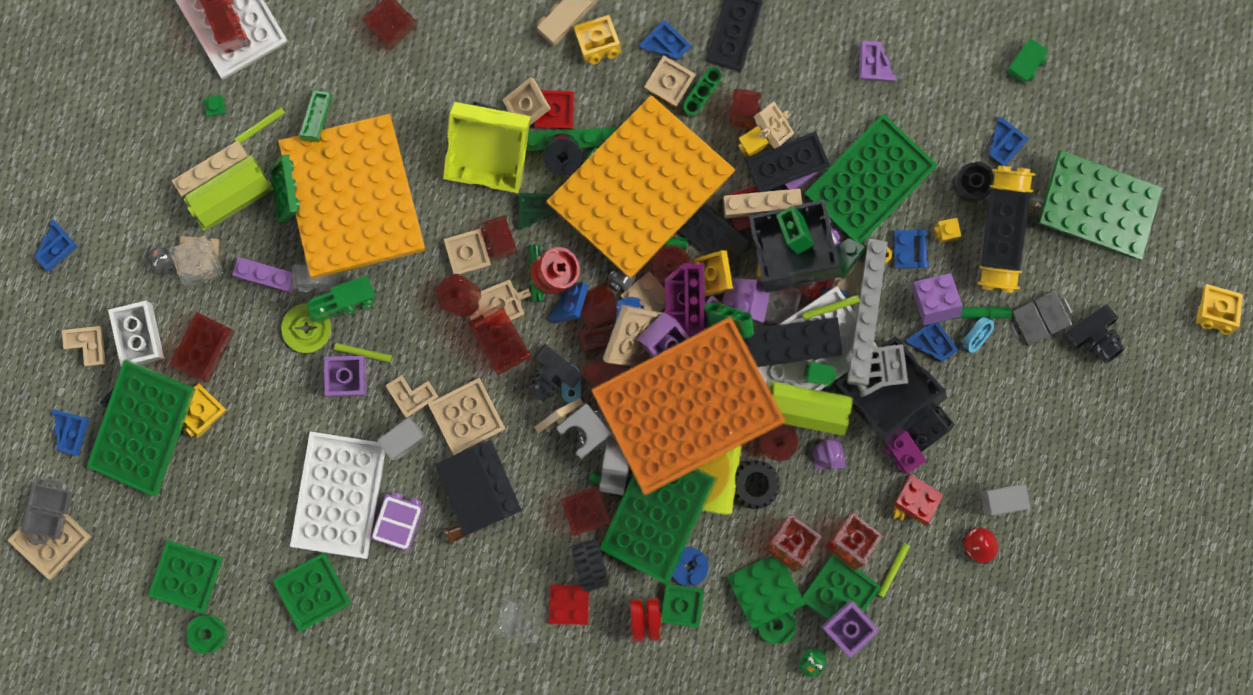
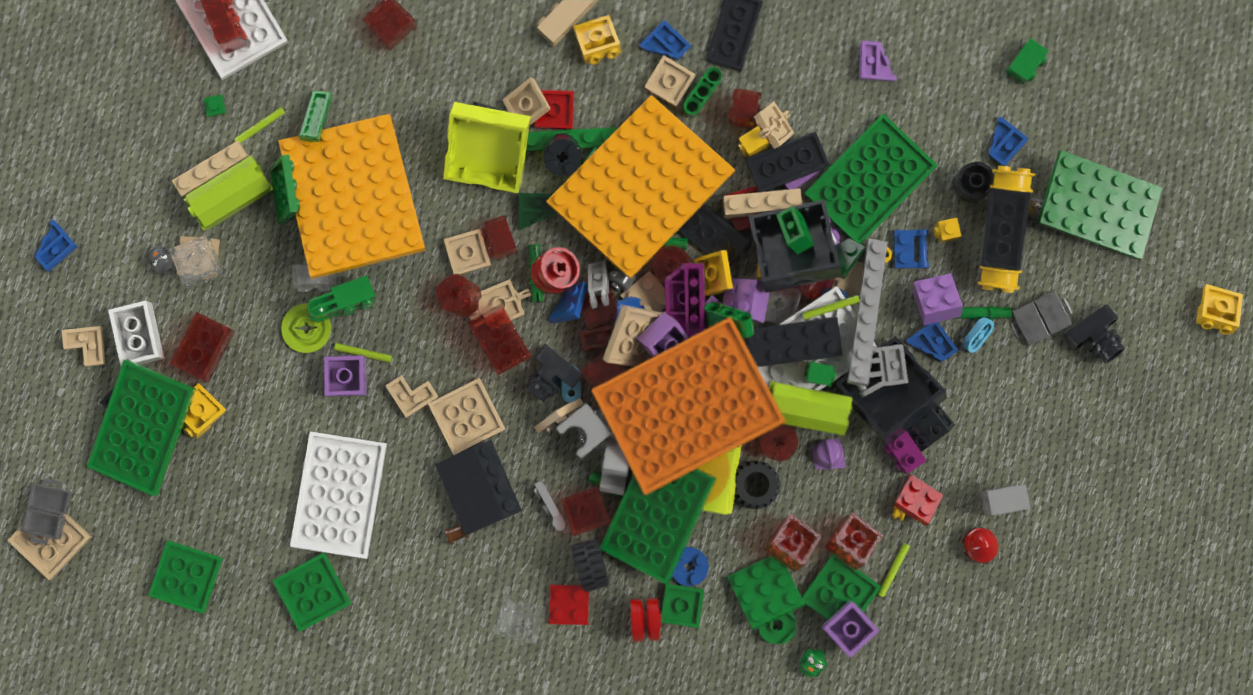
blue wing [52,409,89,456] -> none
green plate [187,614,227,654] -> none
medium lavender brick [232,257,297,293] -> none
medium lavender brick [371,492,425,551] -> none
light grey piece [377,417,427,461] -> none
none -> light grey hinge [533,481,566,531]
none -> light grey hinge [588,260,609,309]

